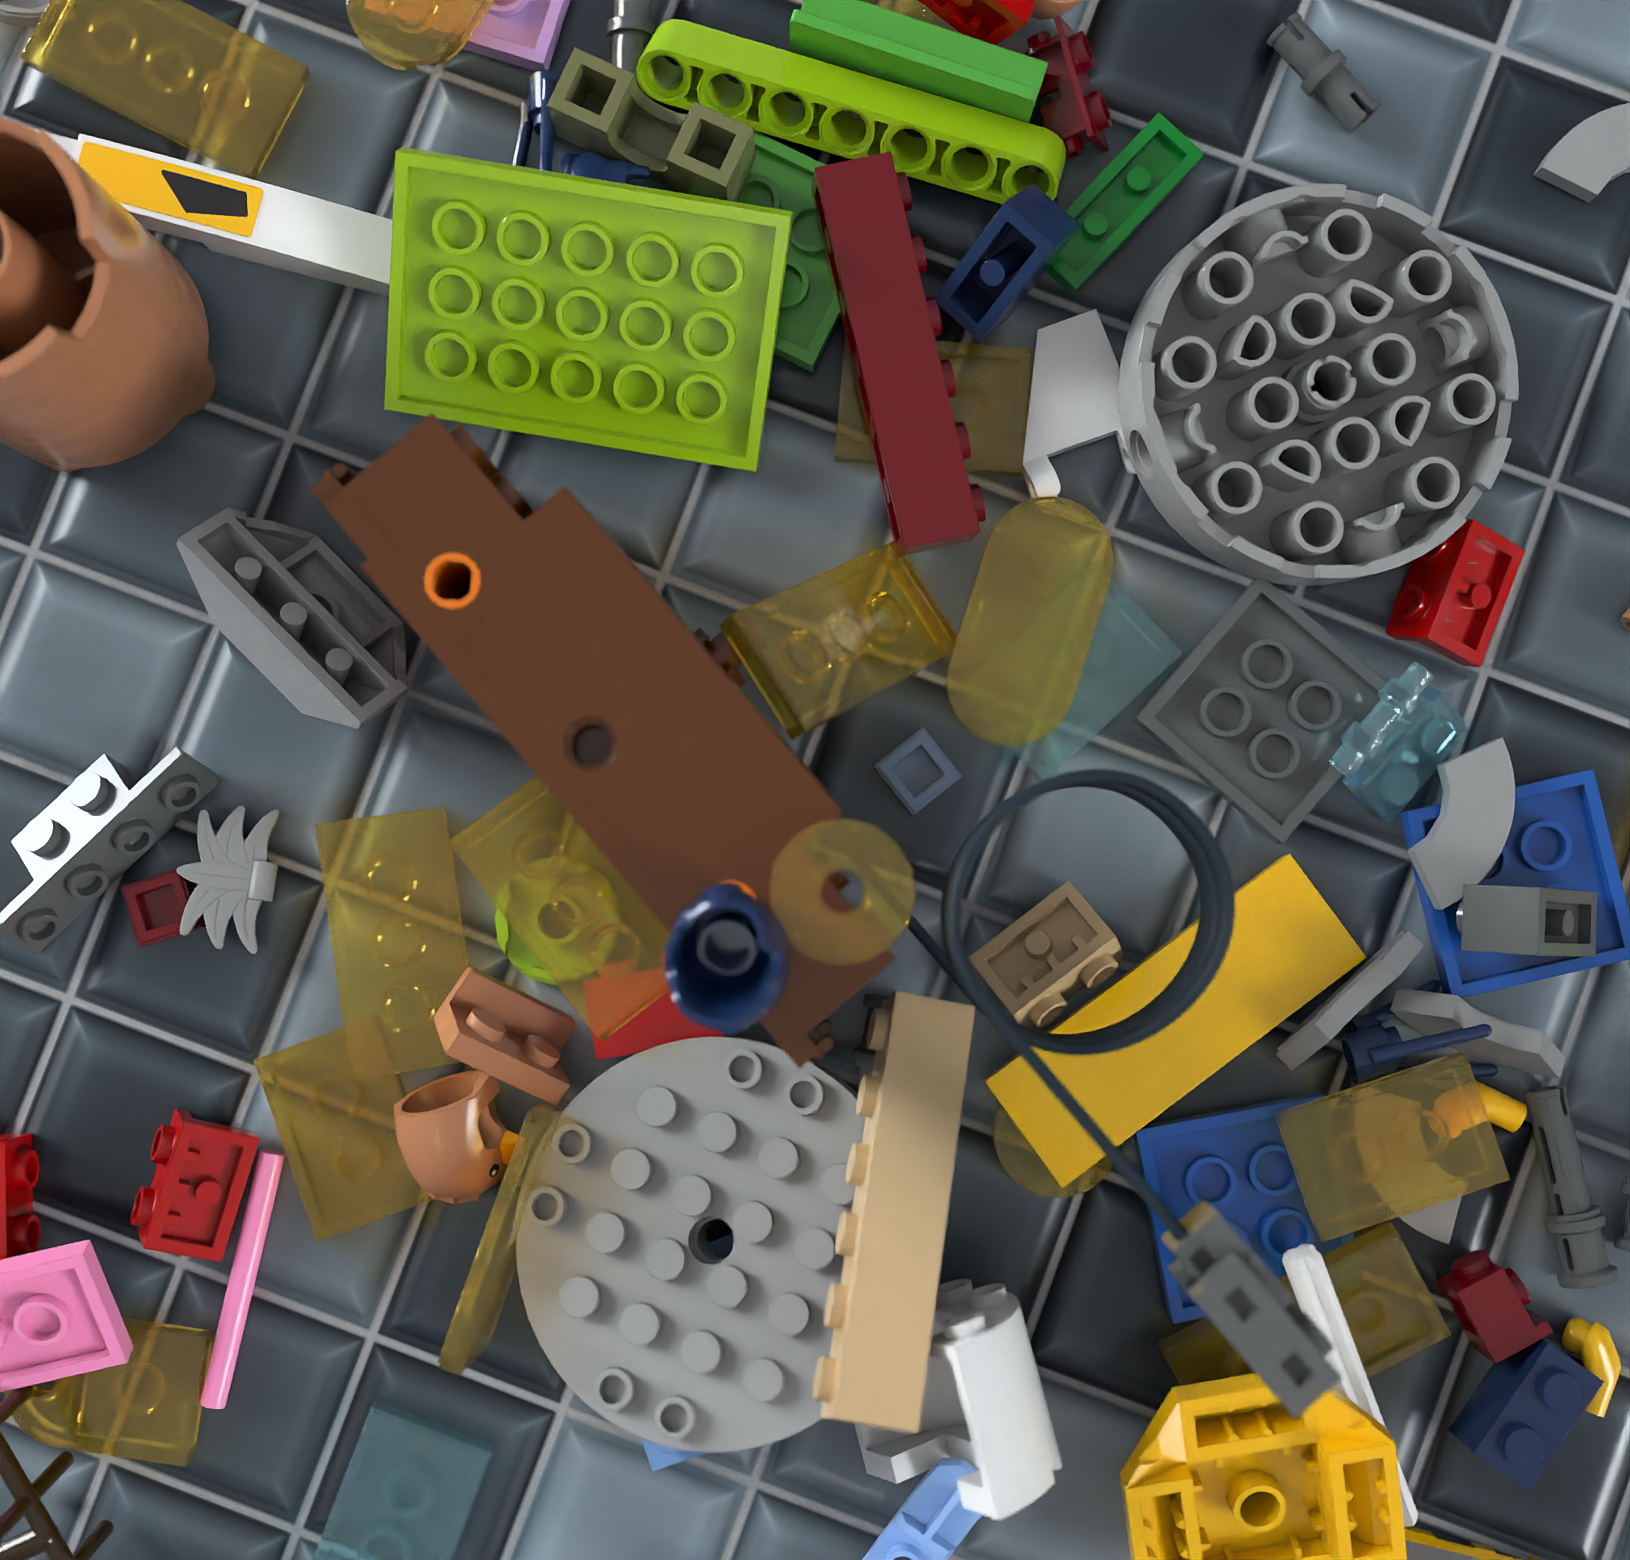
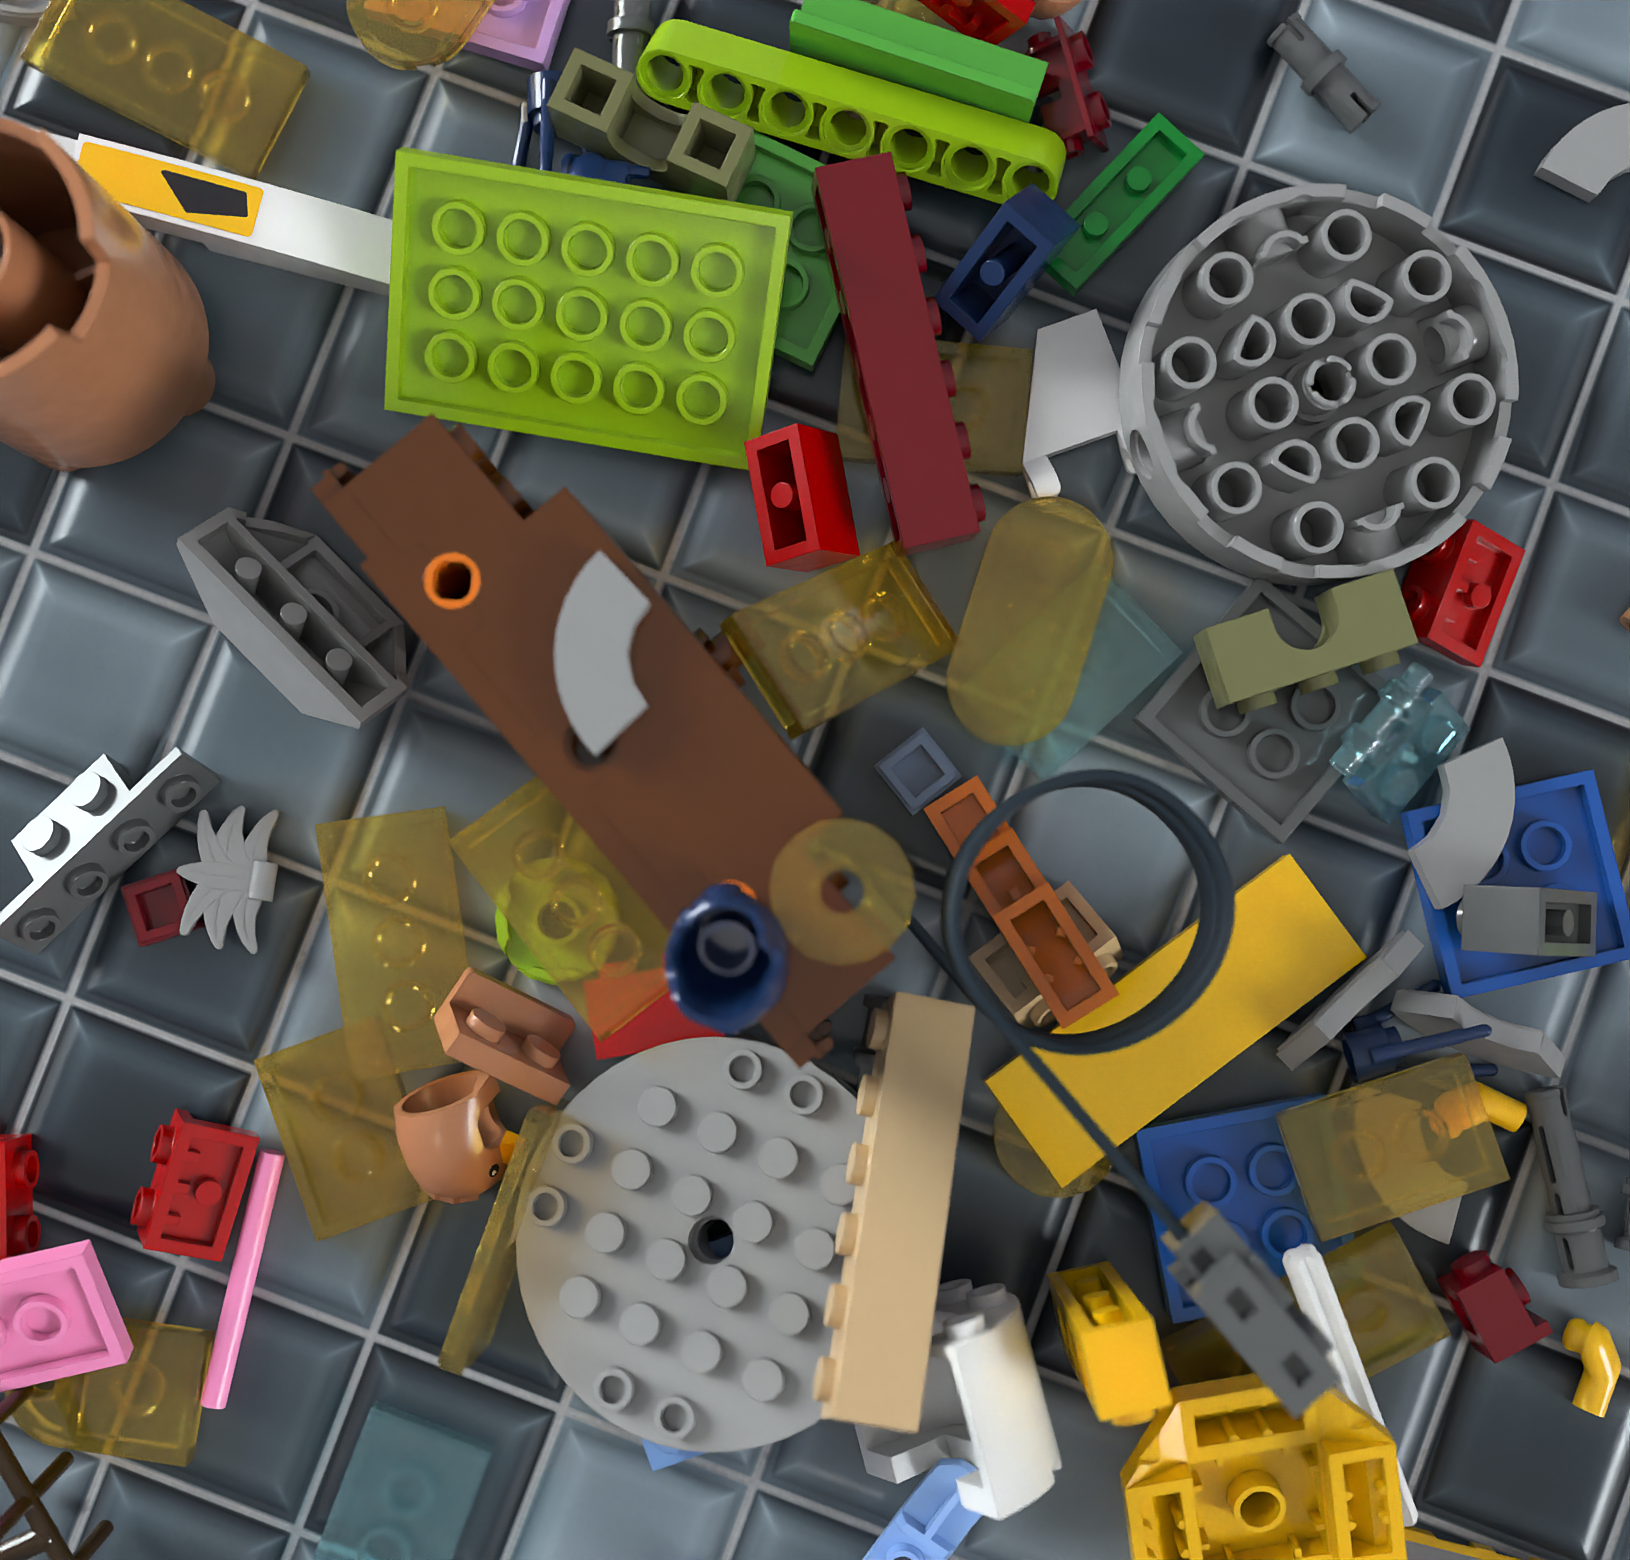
dark blue brick [1448,1339,1604,1492] -> none
none -> light grey tile [554,550,652,757]
none -> red brick [744,423,860,573]
none -> orange slope [923,775,1119,1029]
none -> yellow brick [1047,1261,1172,1425]
none -> olive arch [1193,569,1418,715]

